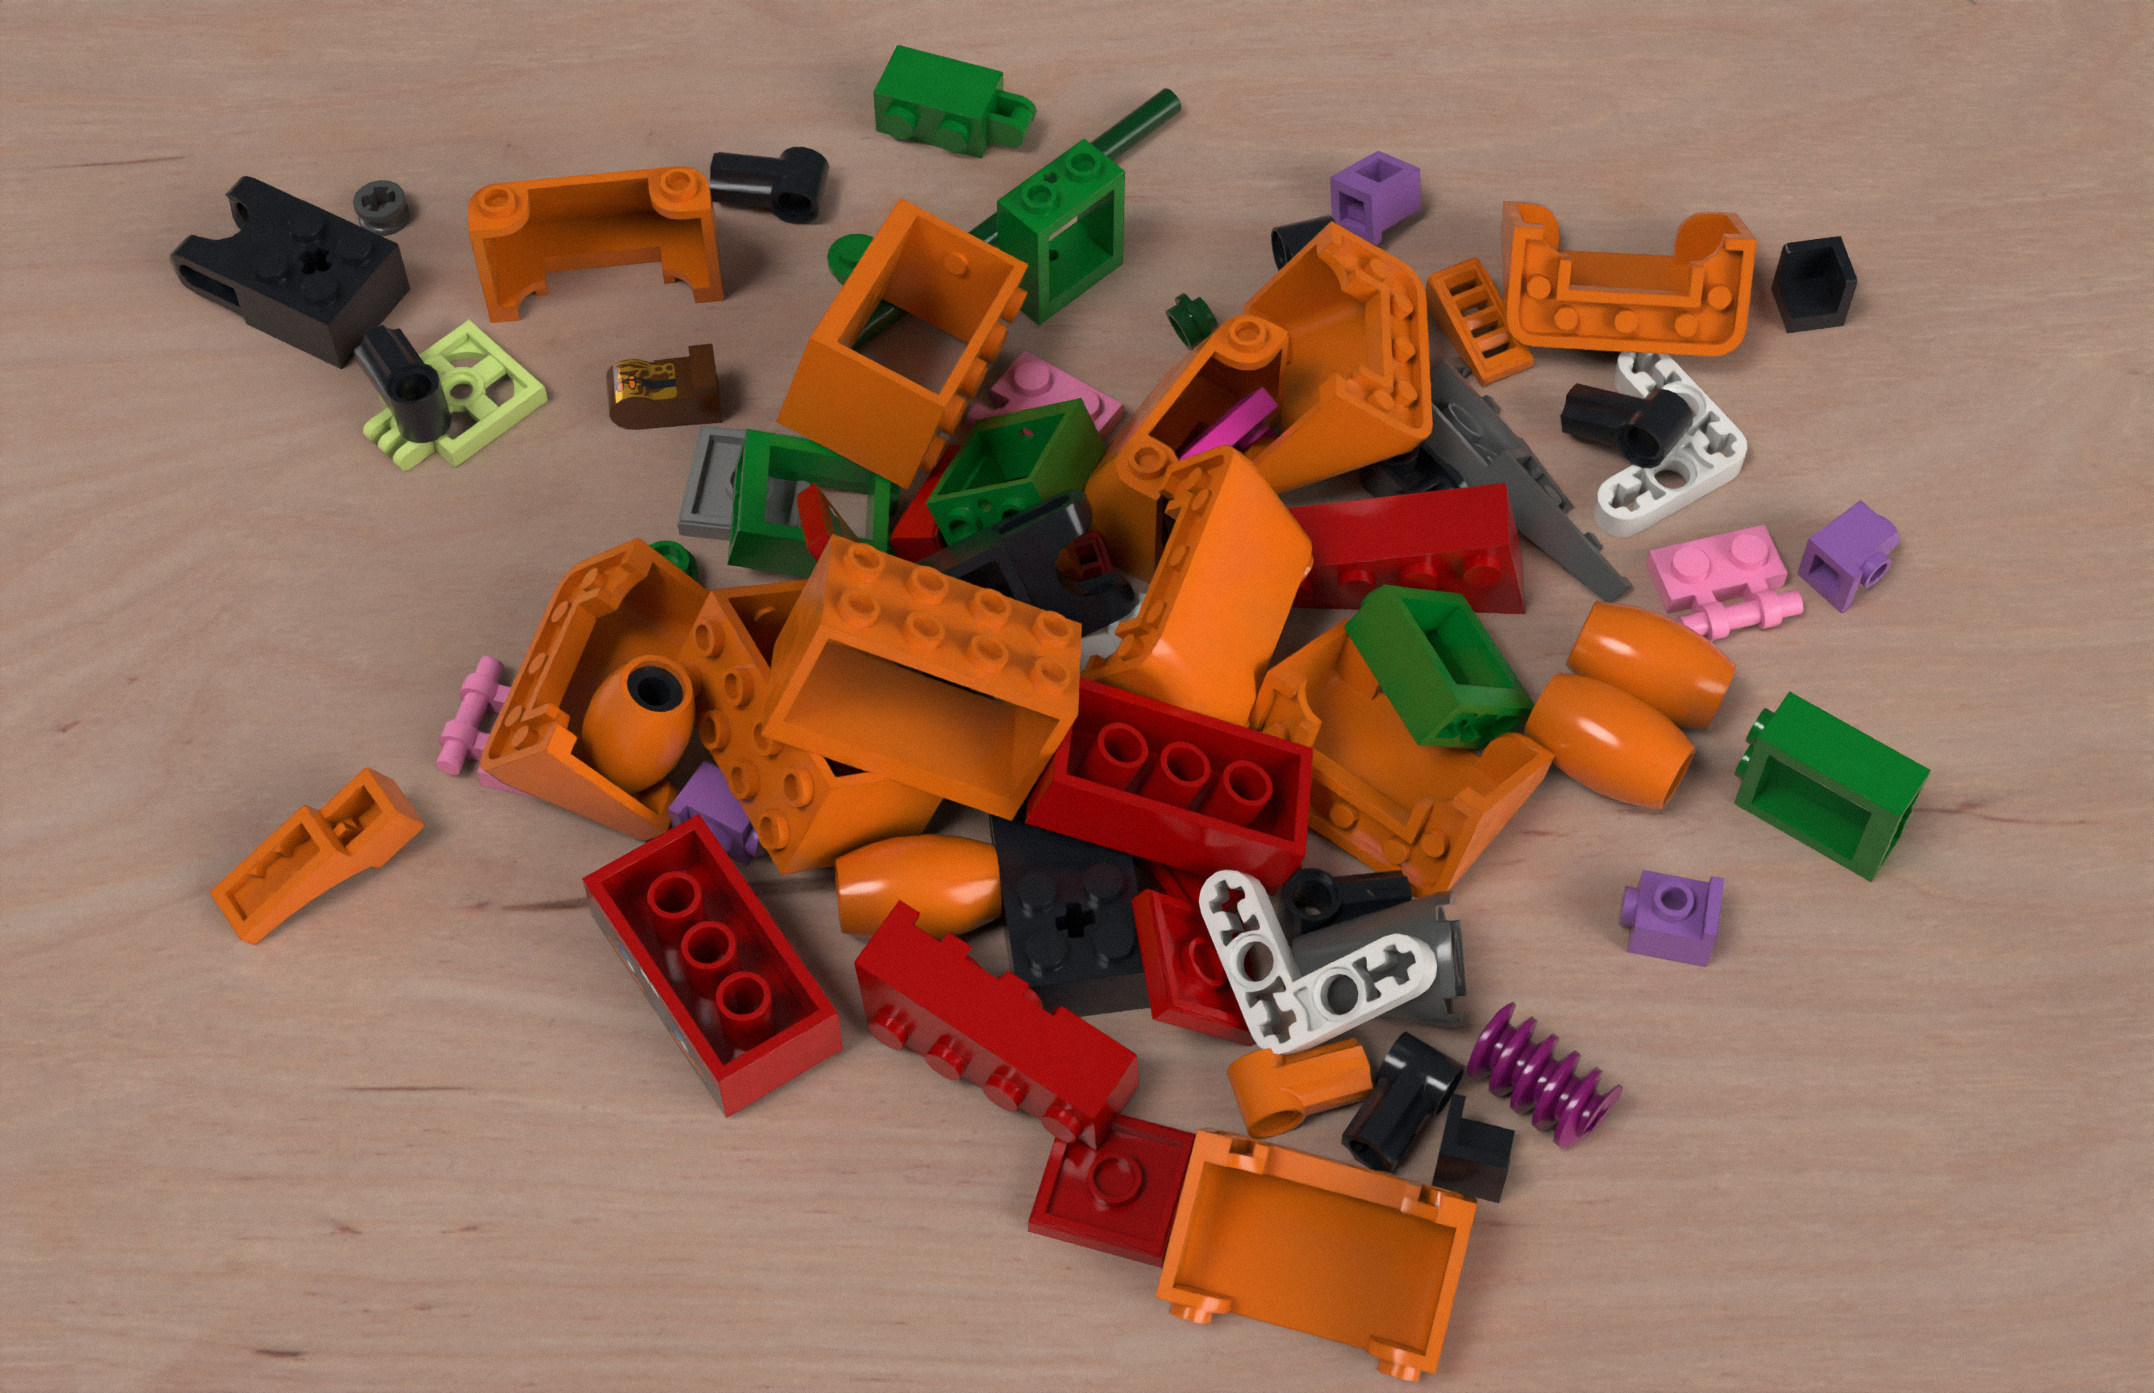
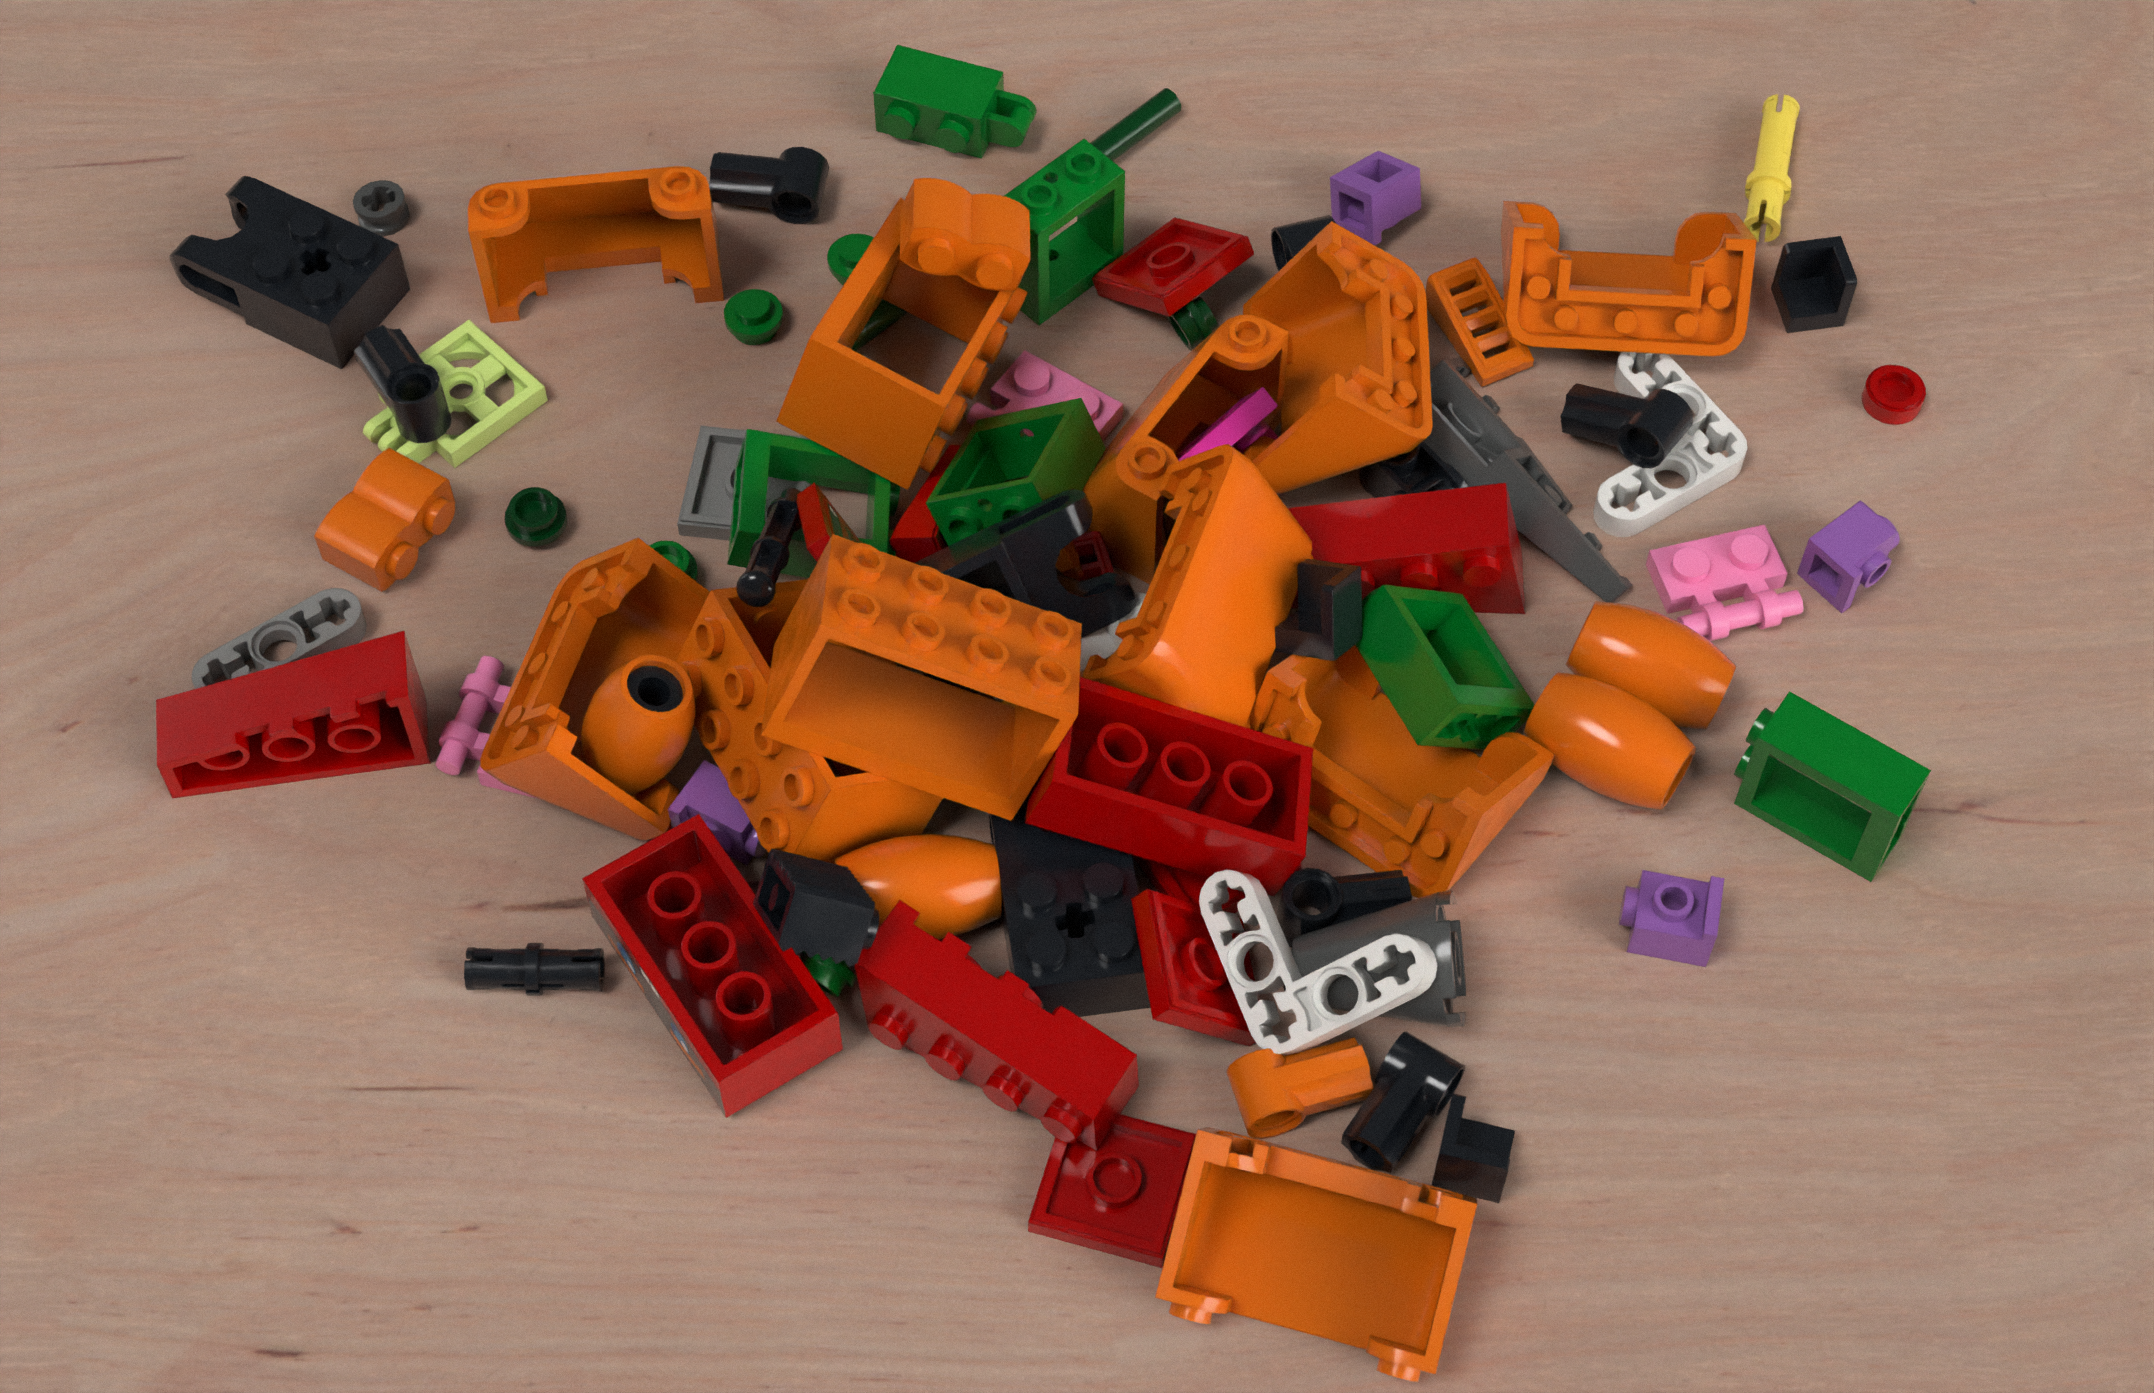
orange slope [209,767,426,945] -> none
reddish brown leg [606,343,722,430] -> none
magenta piece [1467,1002,1623,1149] -> none
none -> red wedge [156,631,431,798]
none -> light grey beam [192,588,367,689]
none -> orange brick [314,448,456,592]
none -> black pin [464,943,605,996]
none -> dark green plate [504,487,567,546]
none -> green plate [724,289,783,345]
none -> black piece [736,488,802,607]
none -> black brick [753,848,879,967]
none -> green plate [799,950,857,997]
none -> orange brick [900,178,1031,291]
none -> red tile [1092,217,1254,317]
none -> black panel [1275,559,1362,661]
none -> light yellow pin [1744,94,1800,242]
none -> red tile [1861,365,1926,425]

